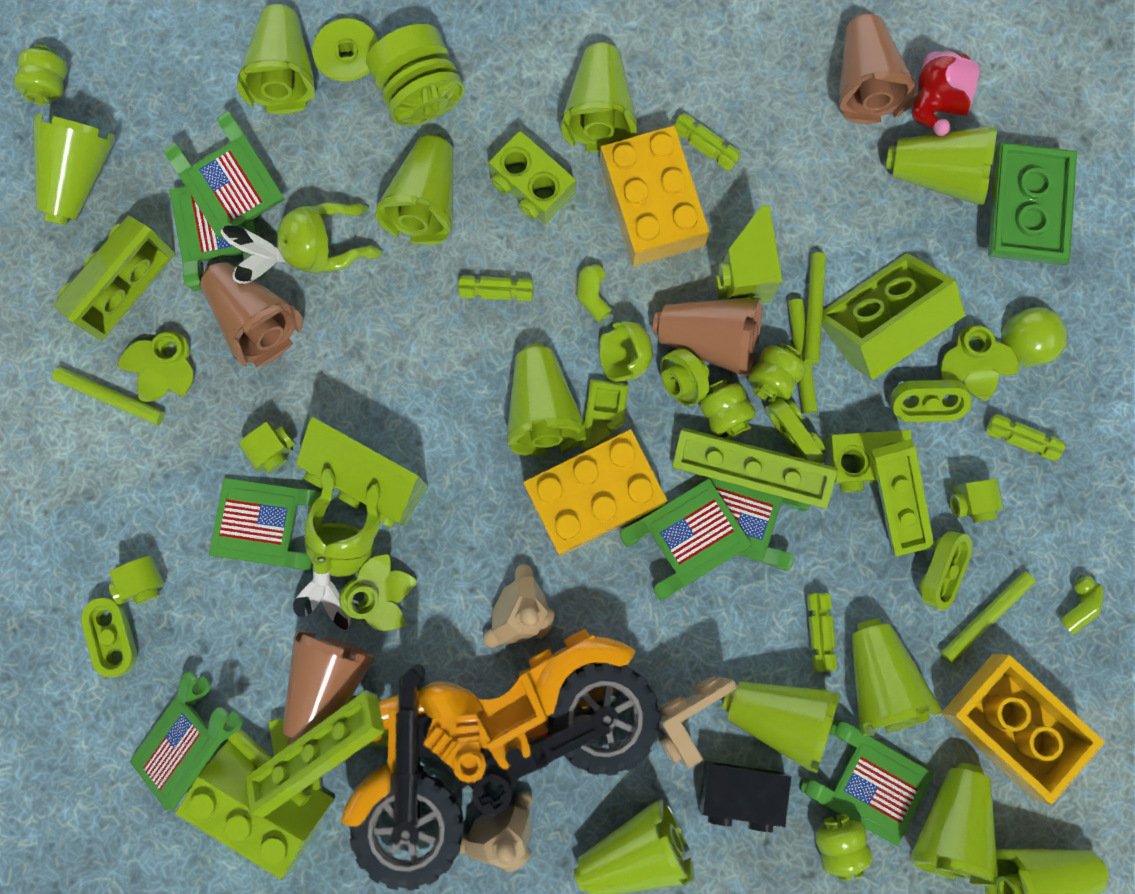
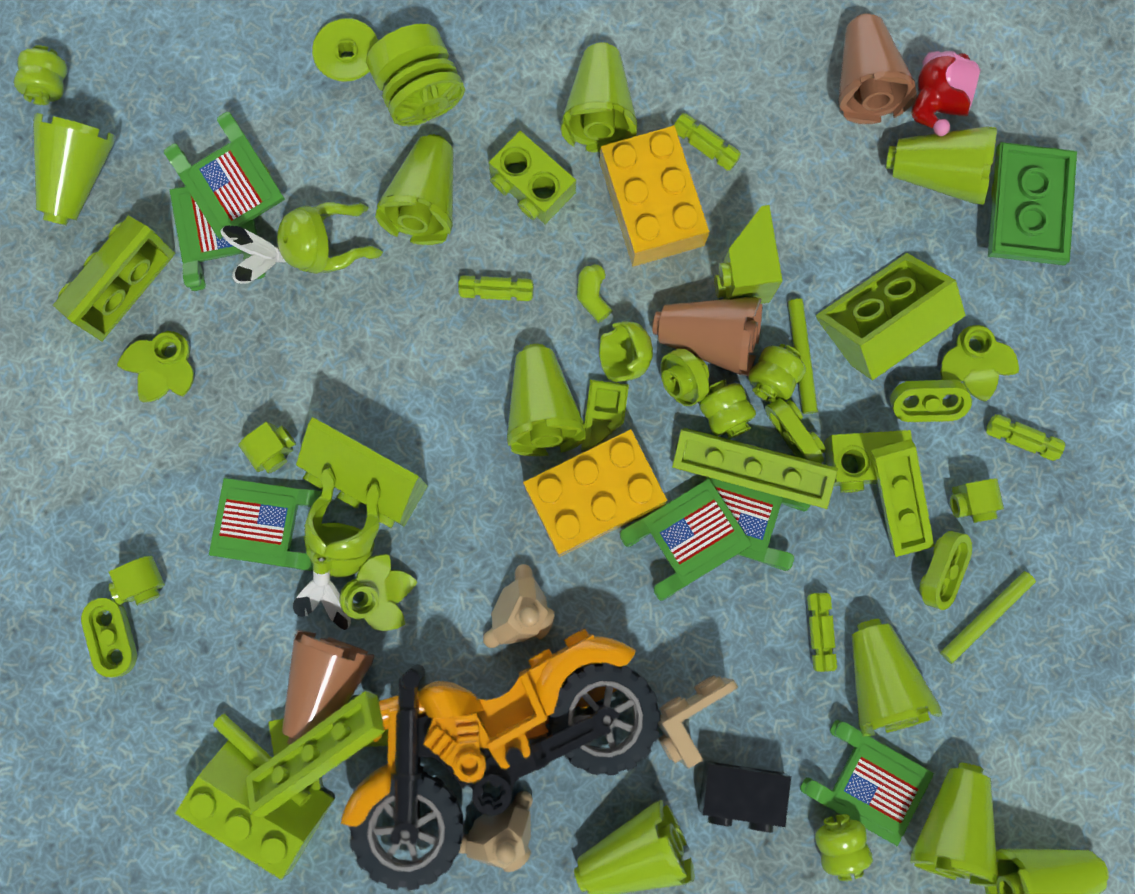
lime bar [52,366,165,426] -> none
bright green flag [129,671,243,812] -> none
nougat cone [200,262,303,367] -> none
lime cone [237,4,315,114] -> none
lime cone [722,681,841,773] -> none
lime bar [804,252,826,365] -> none
yellow brick [942,654,1105,805] -> none
lime hair [1002,307,1067,368] -> none
lime arm [1060,576,1105,635] -> none

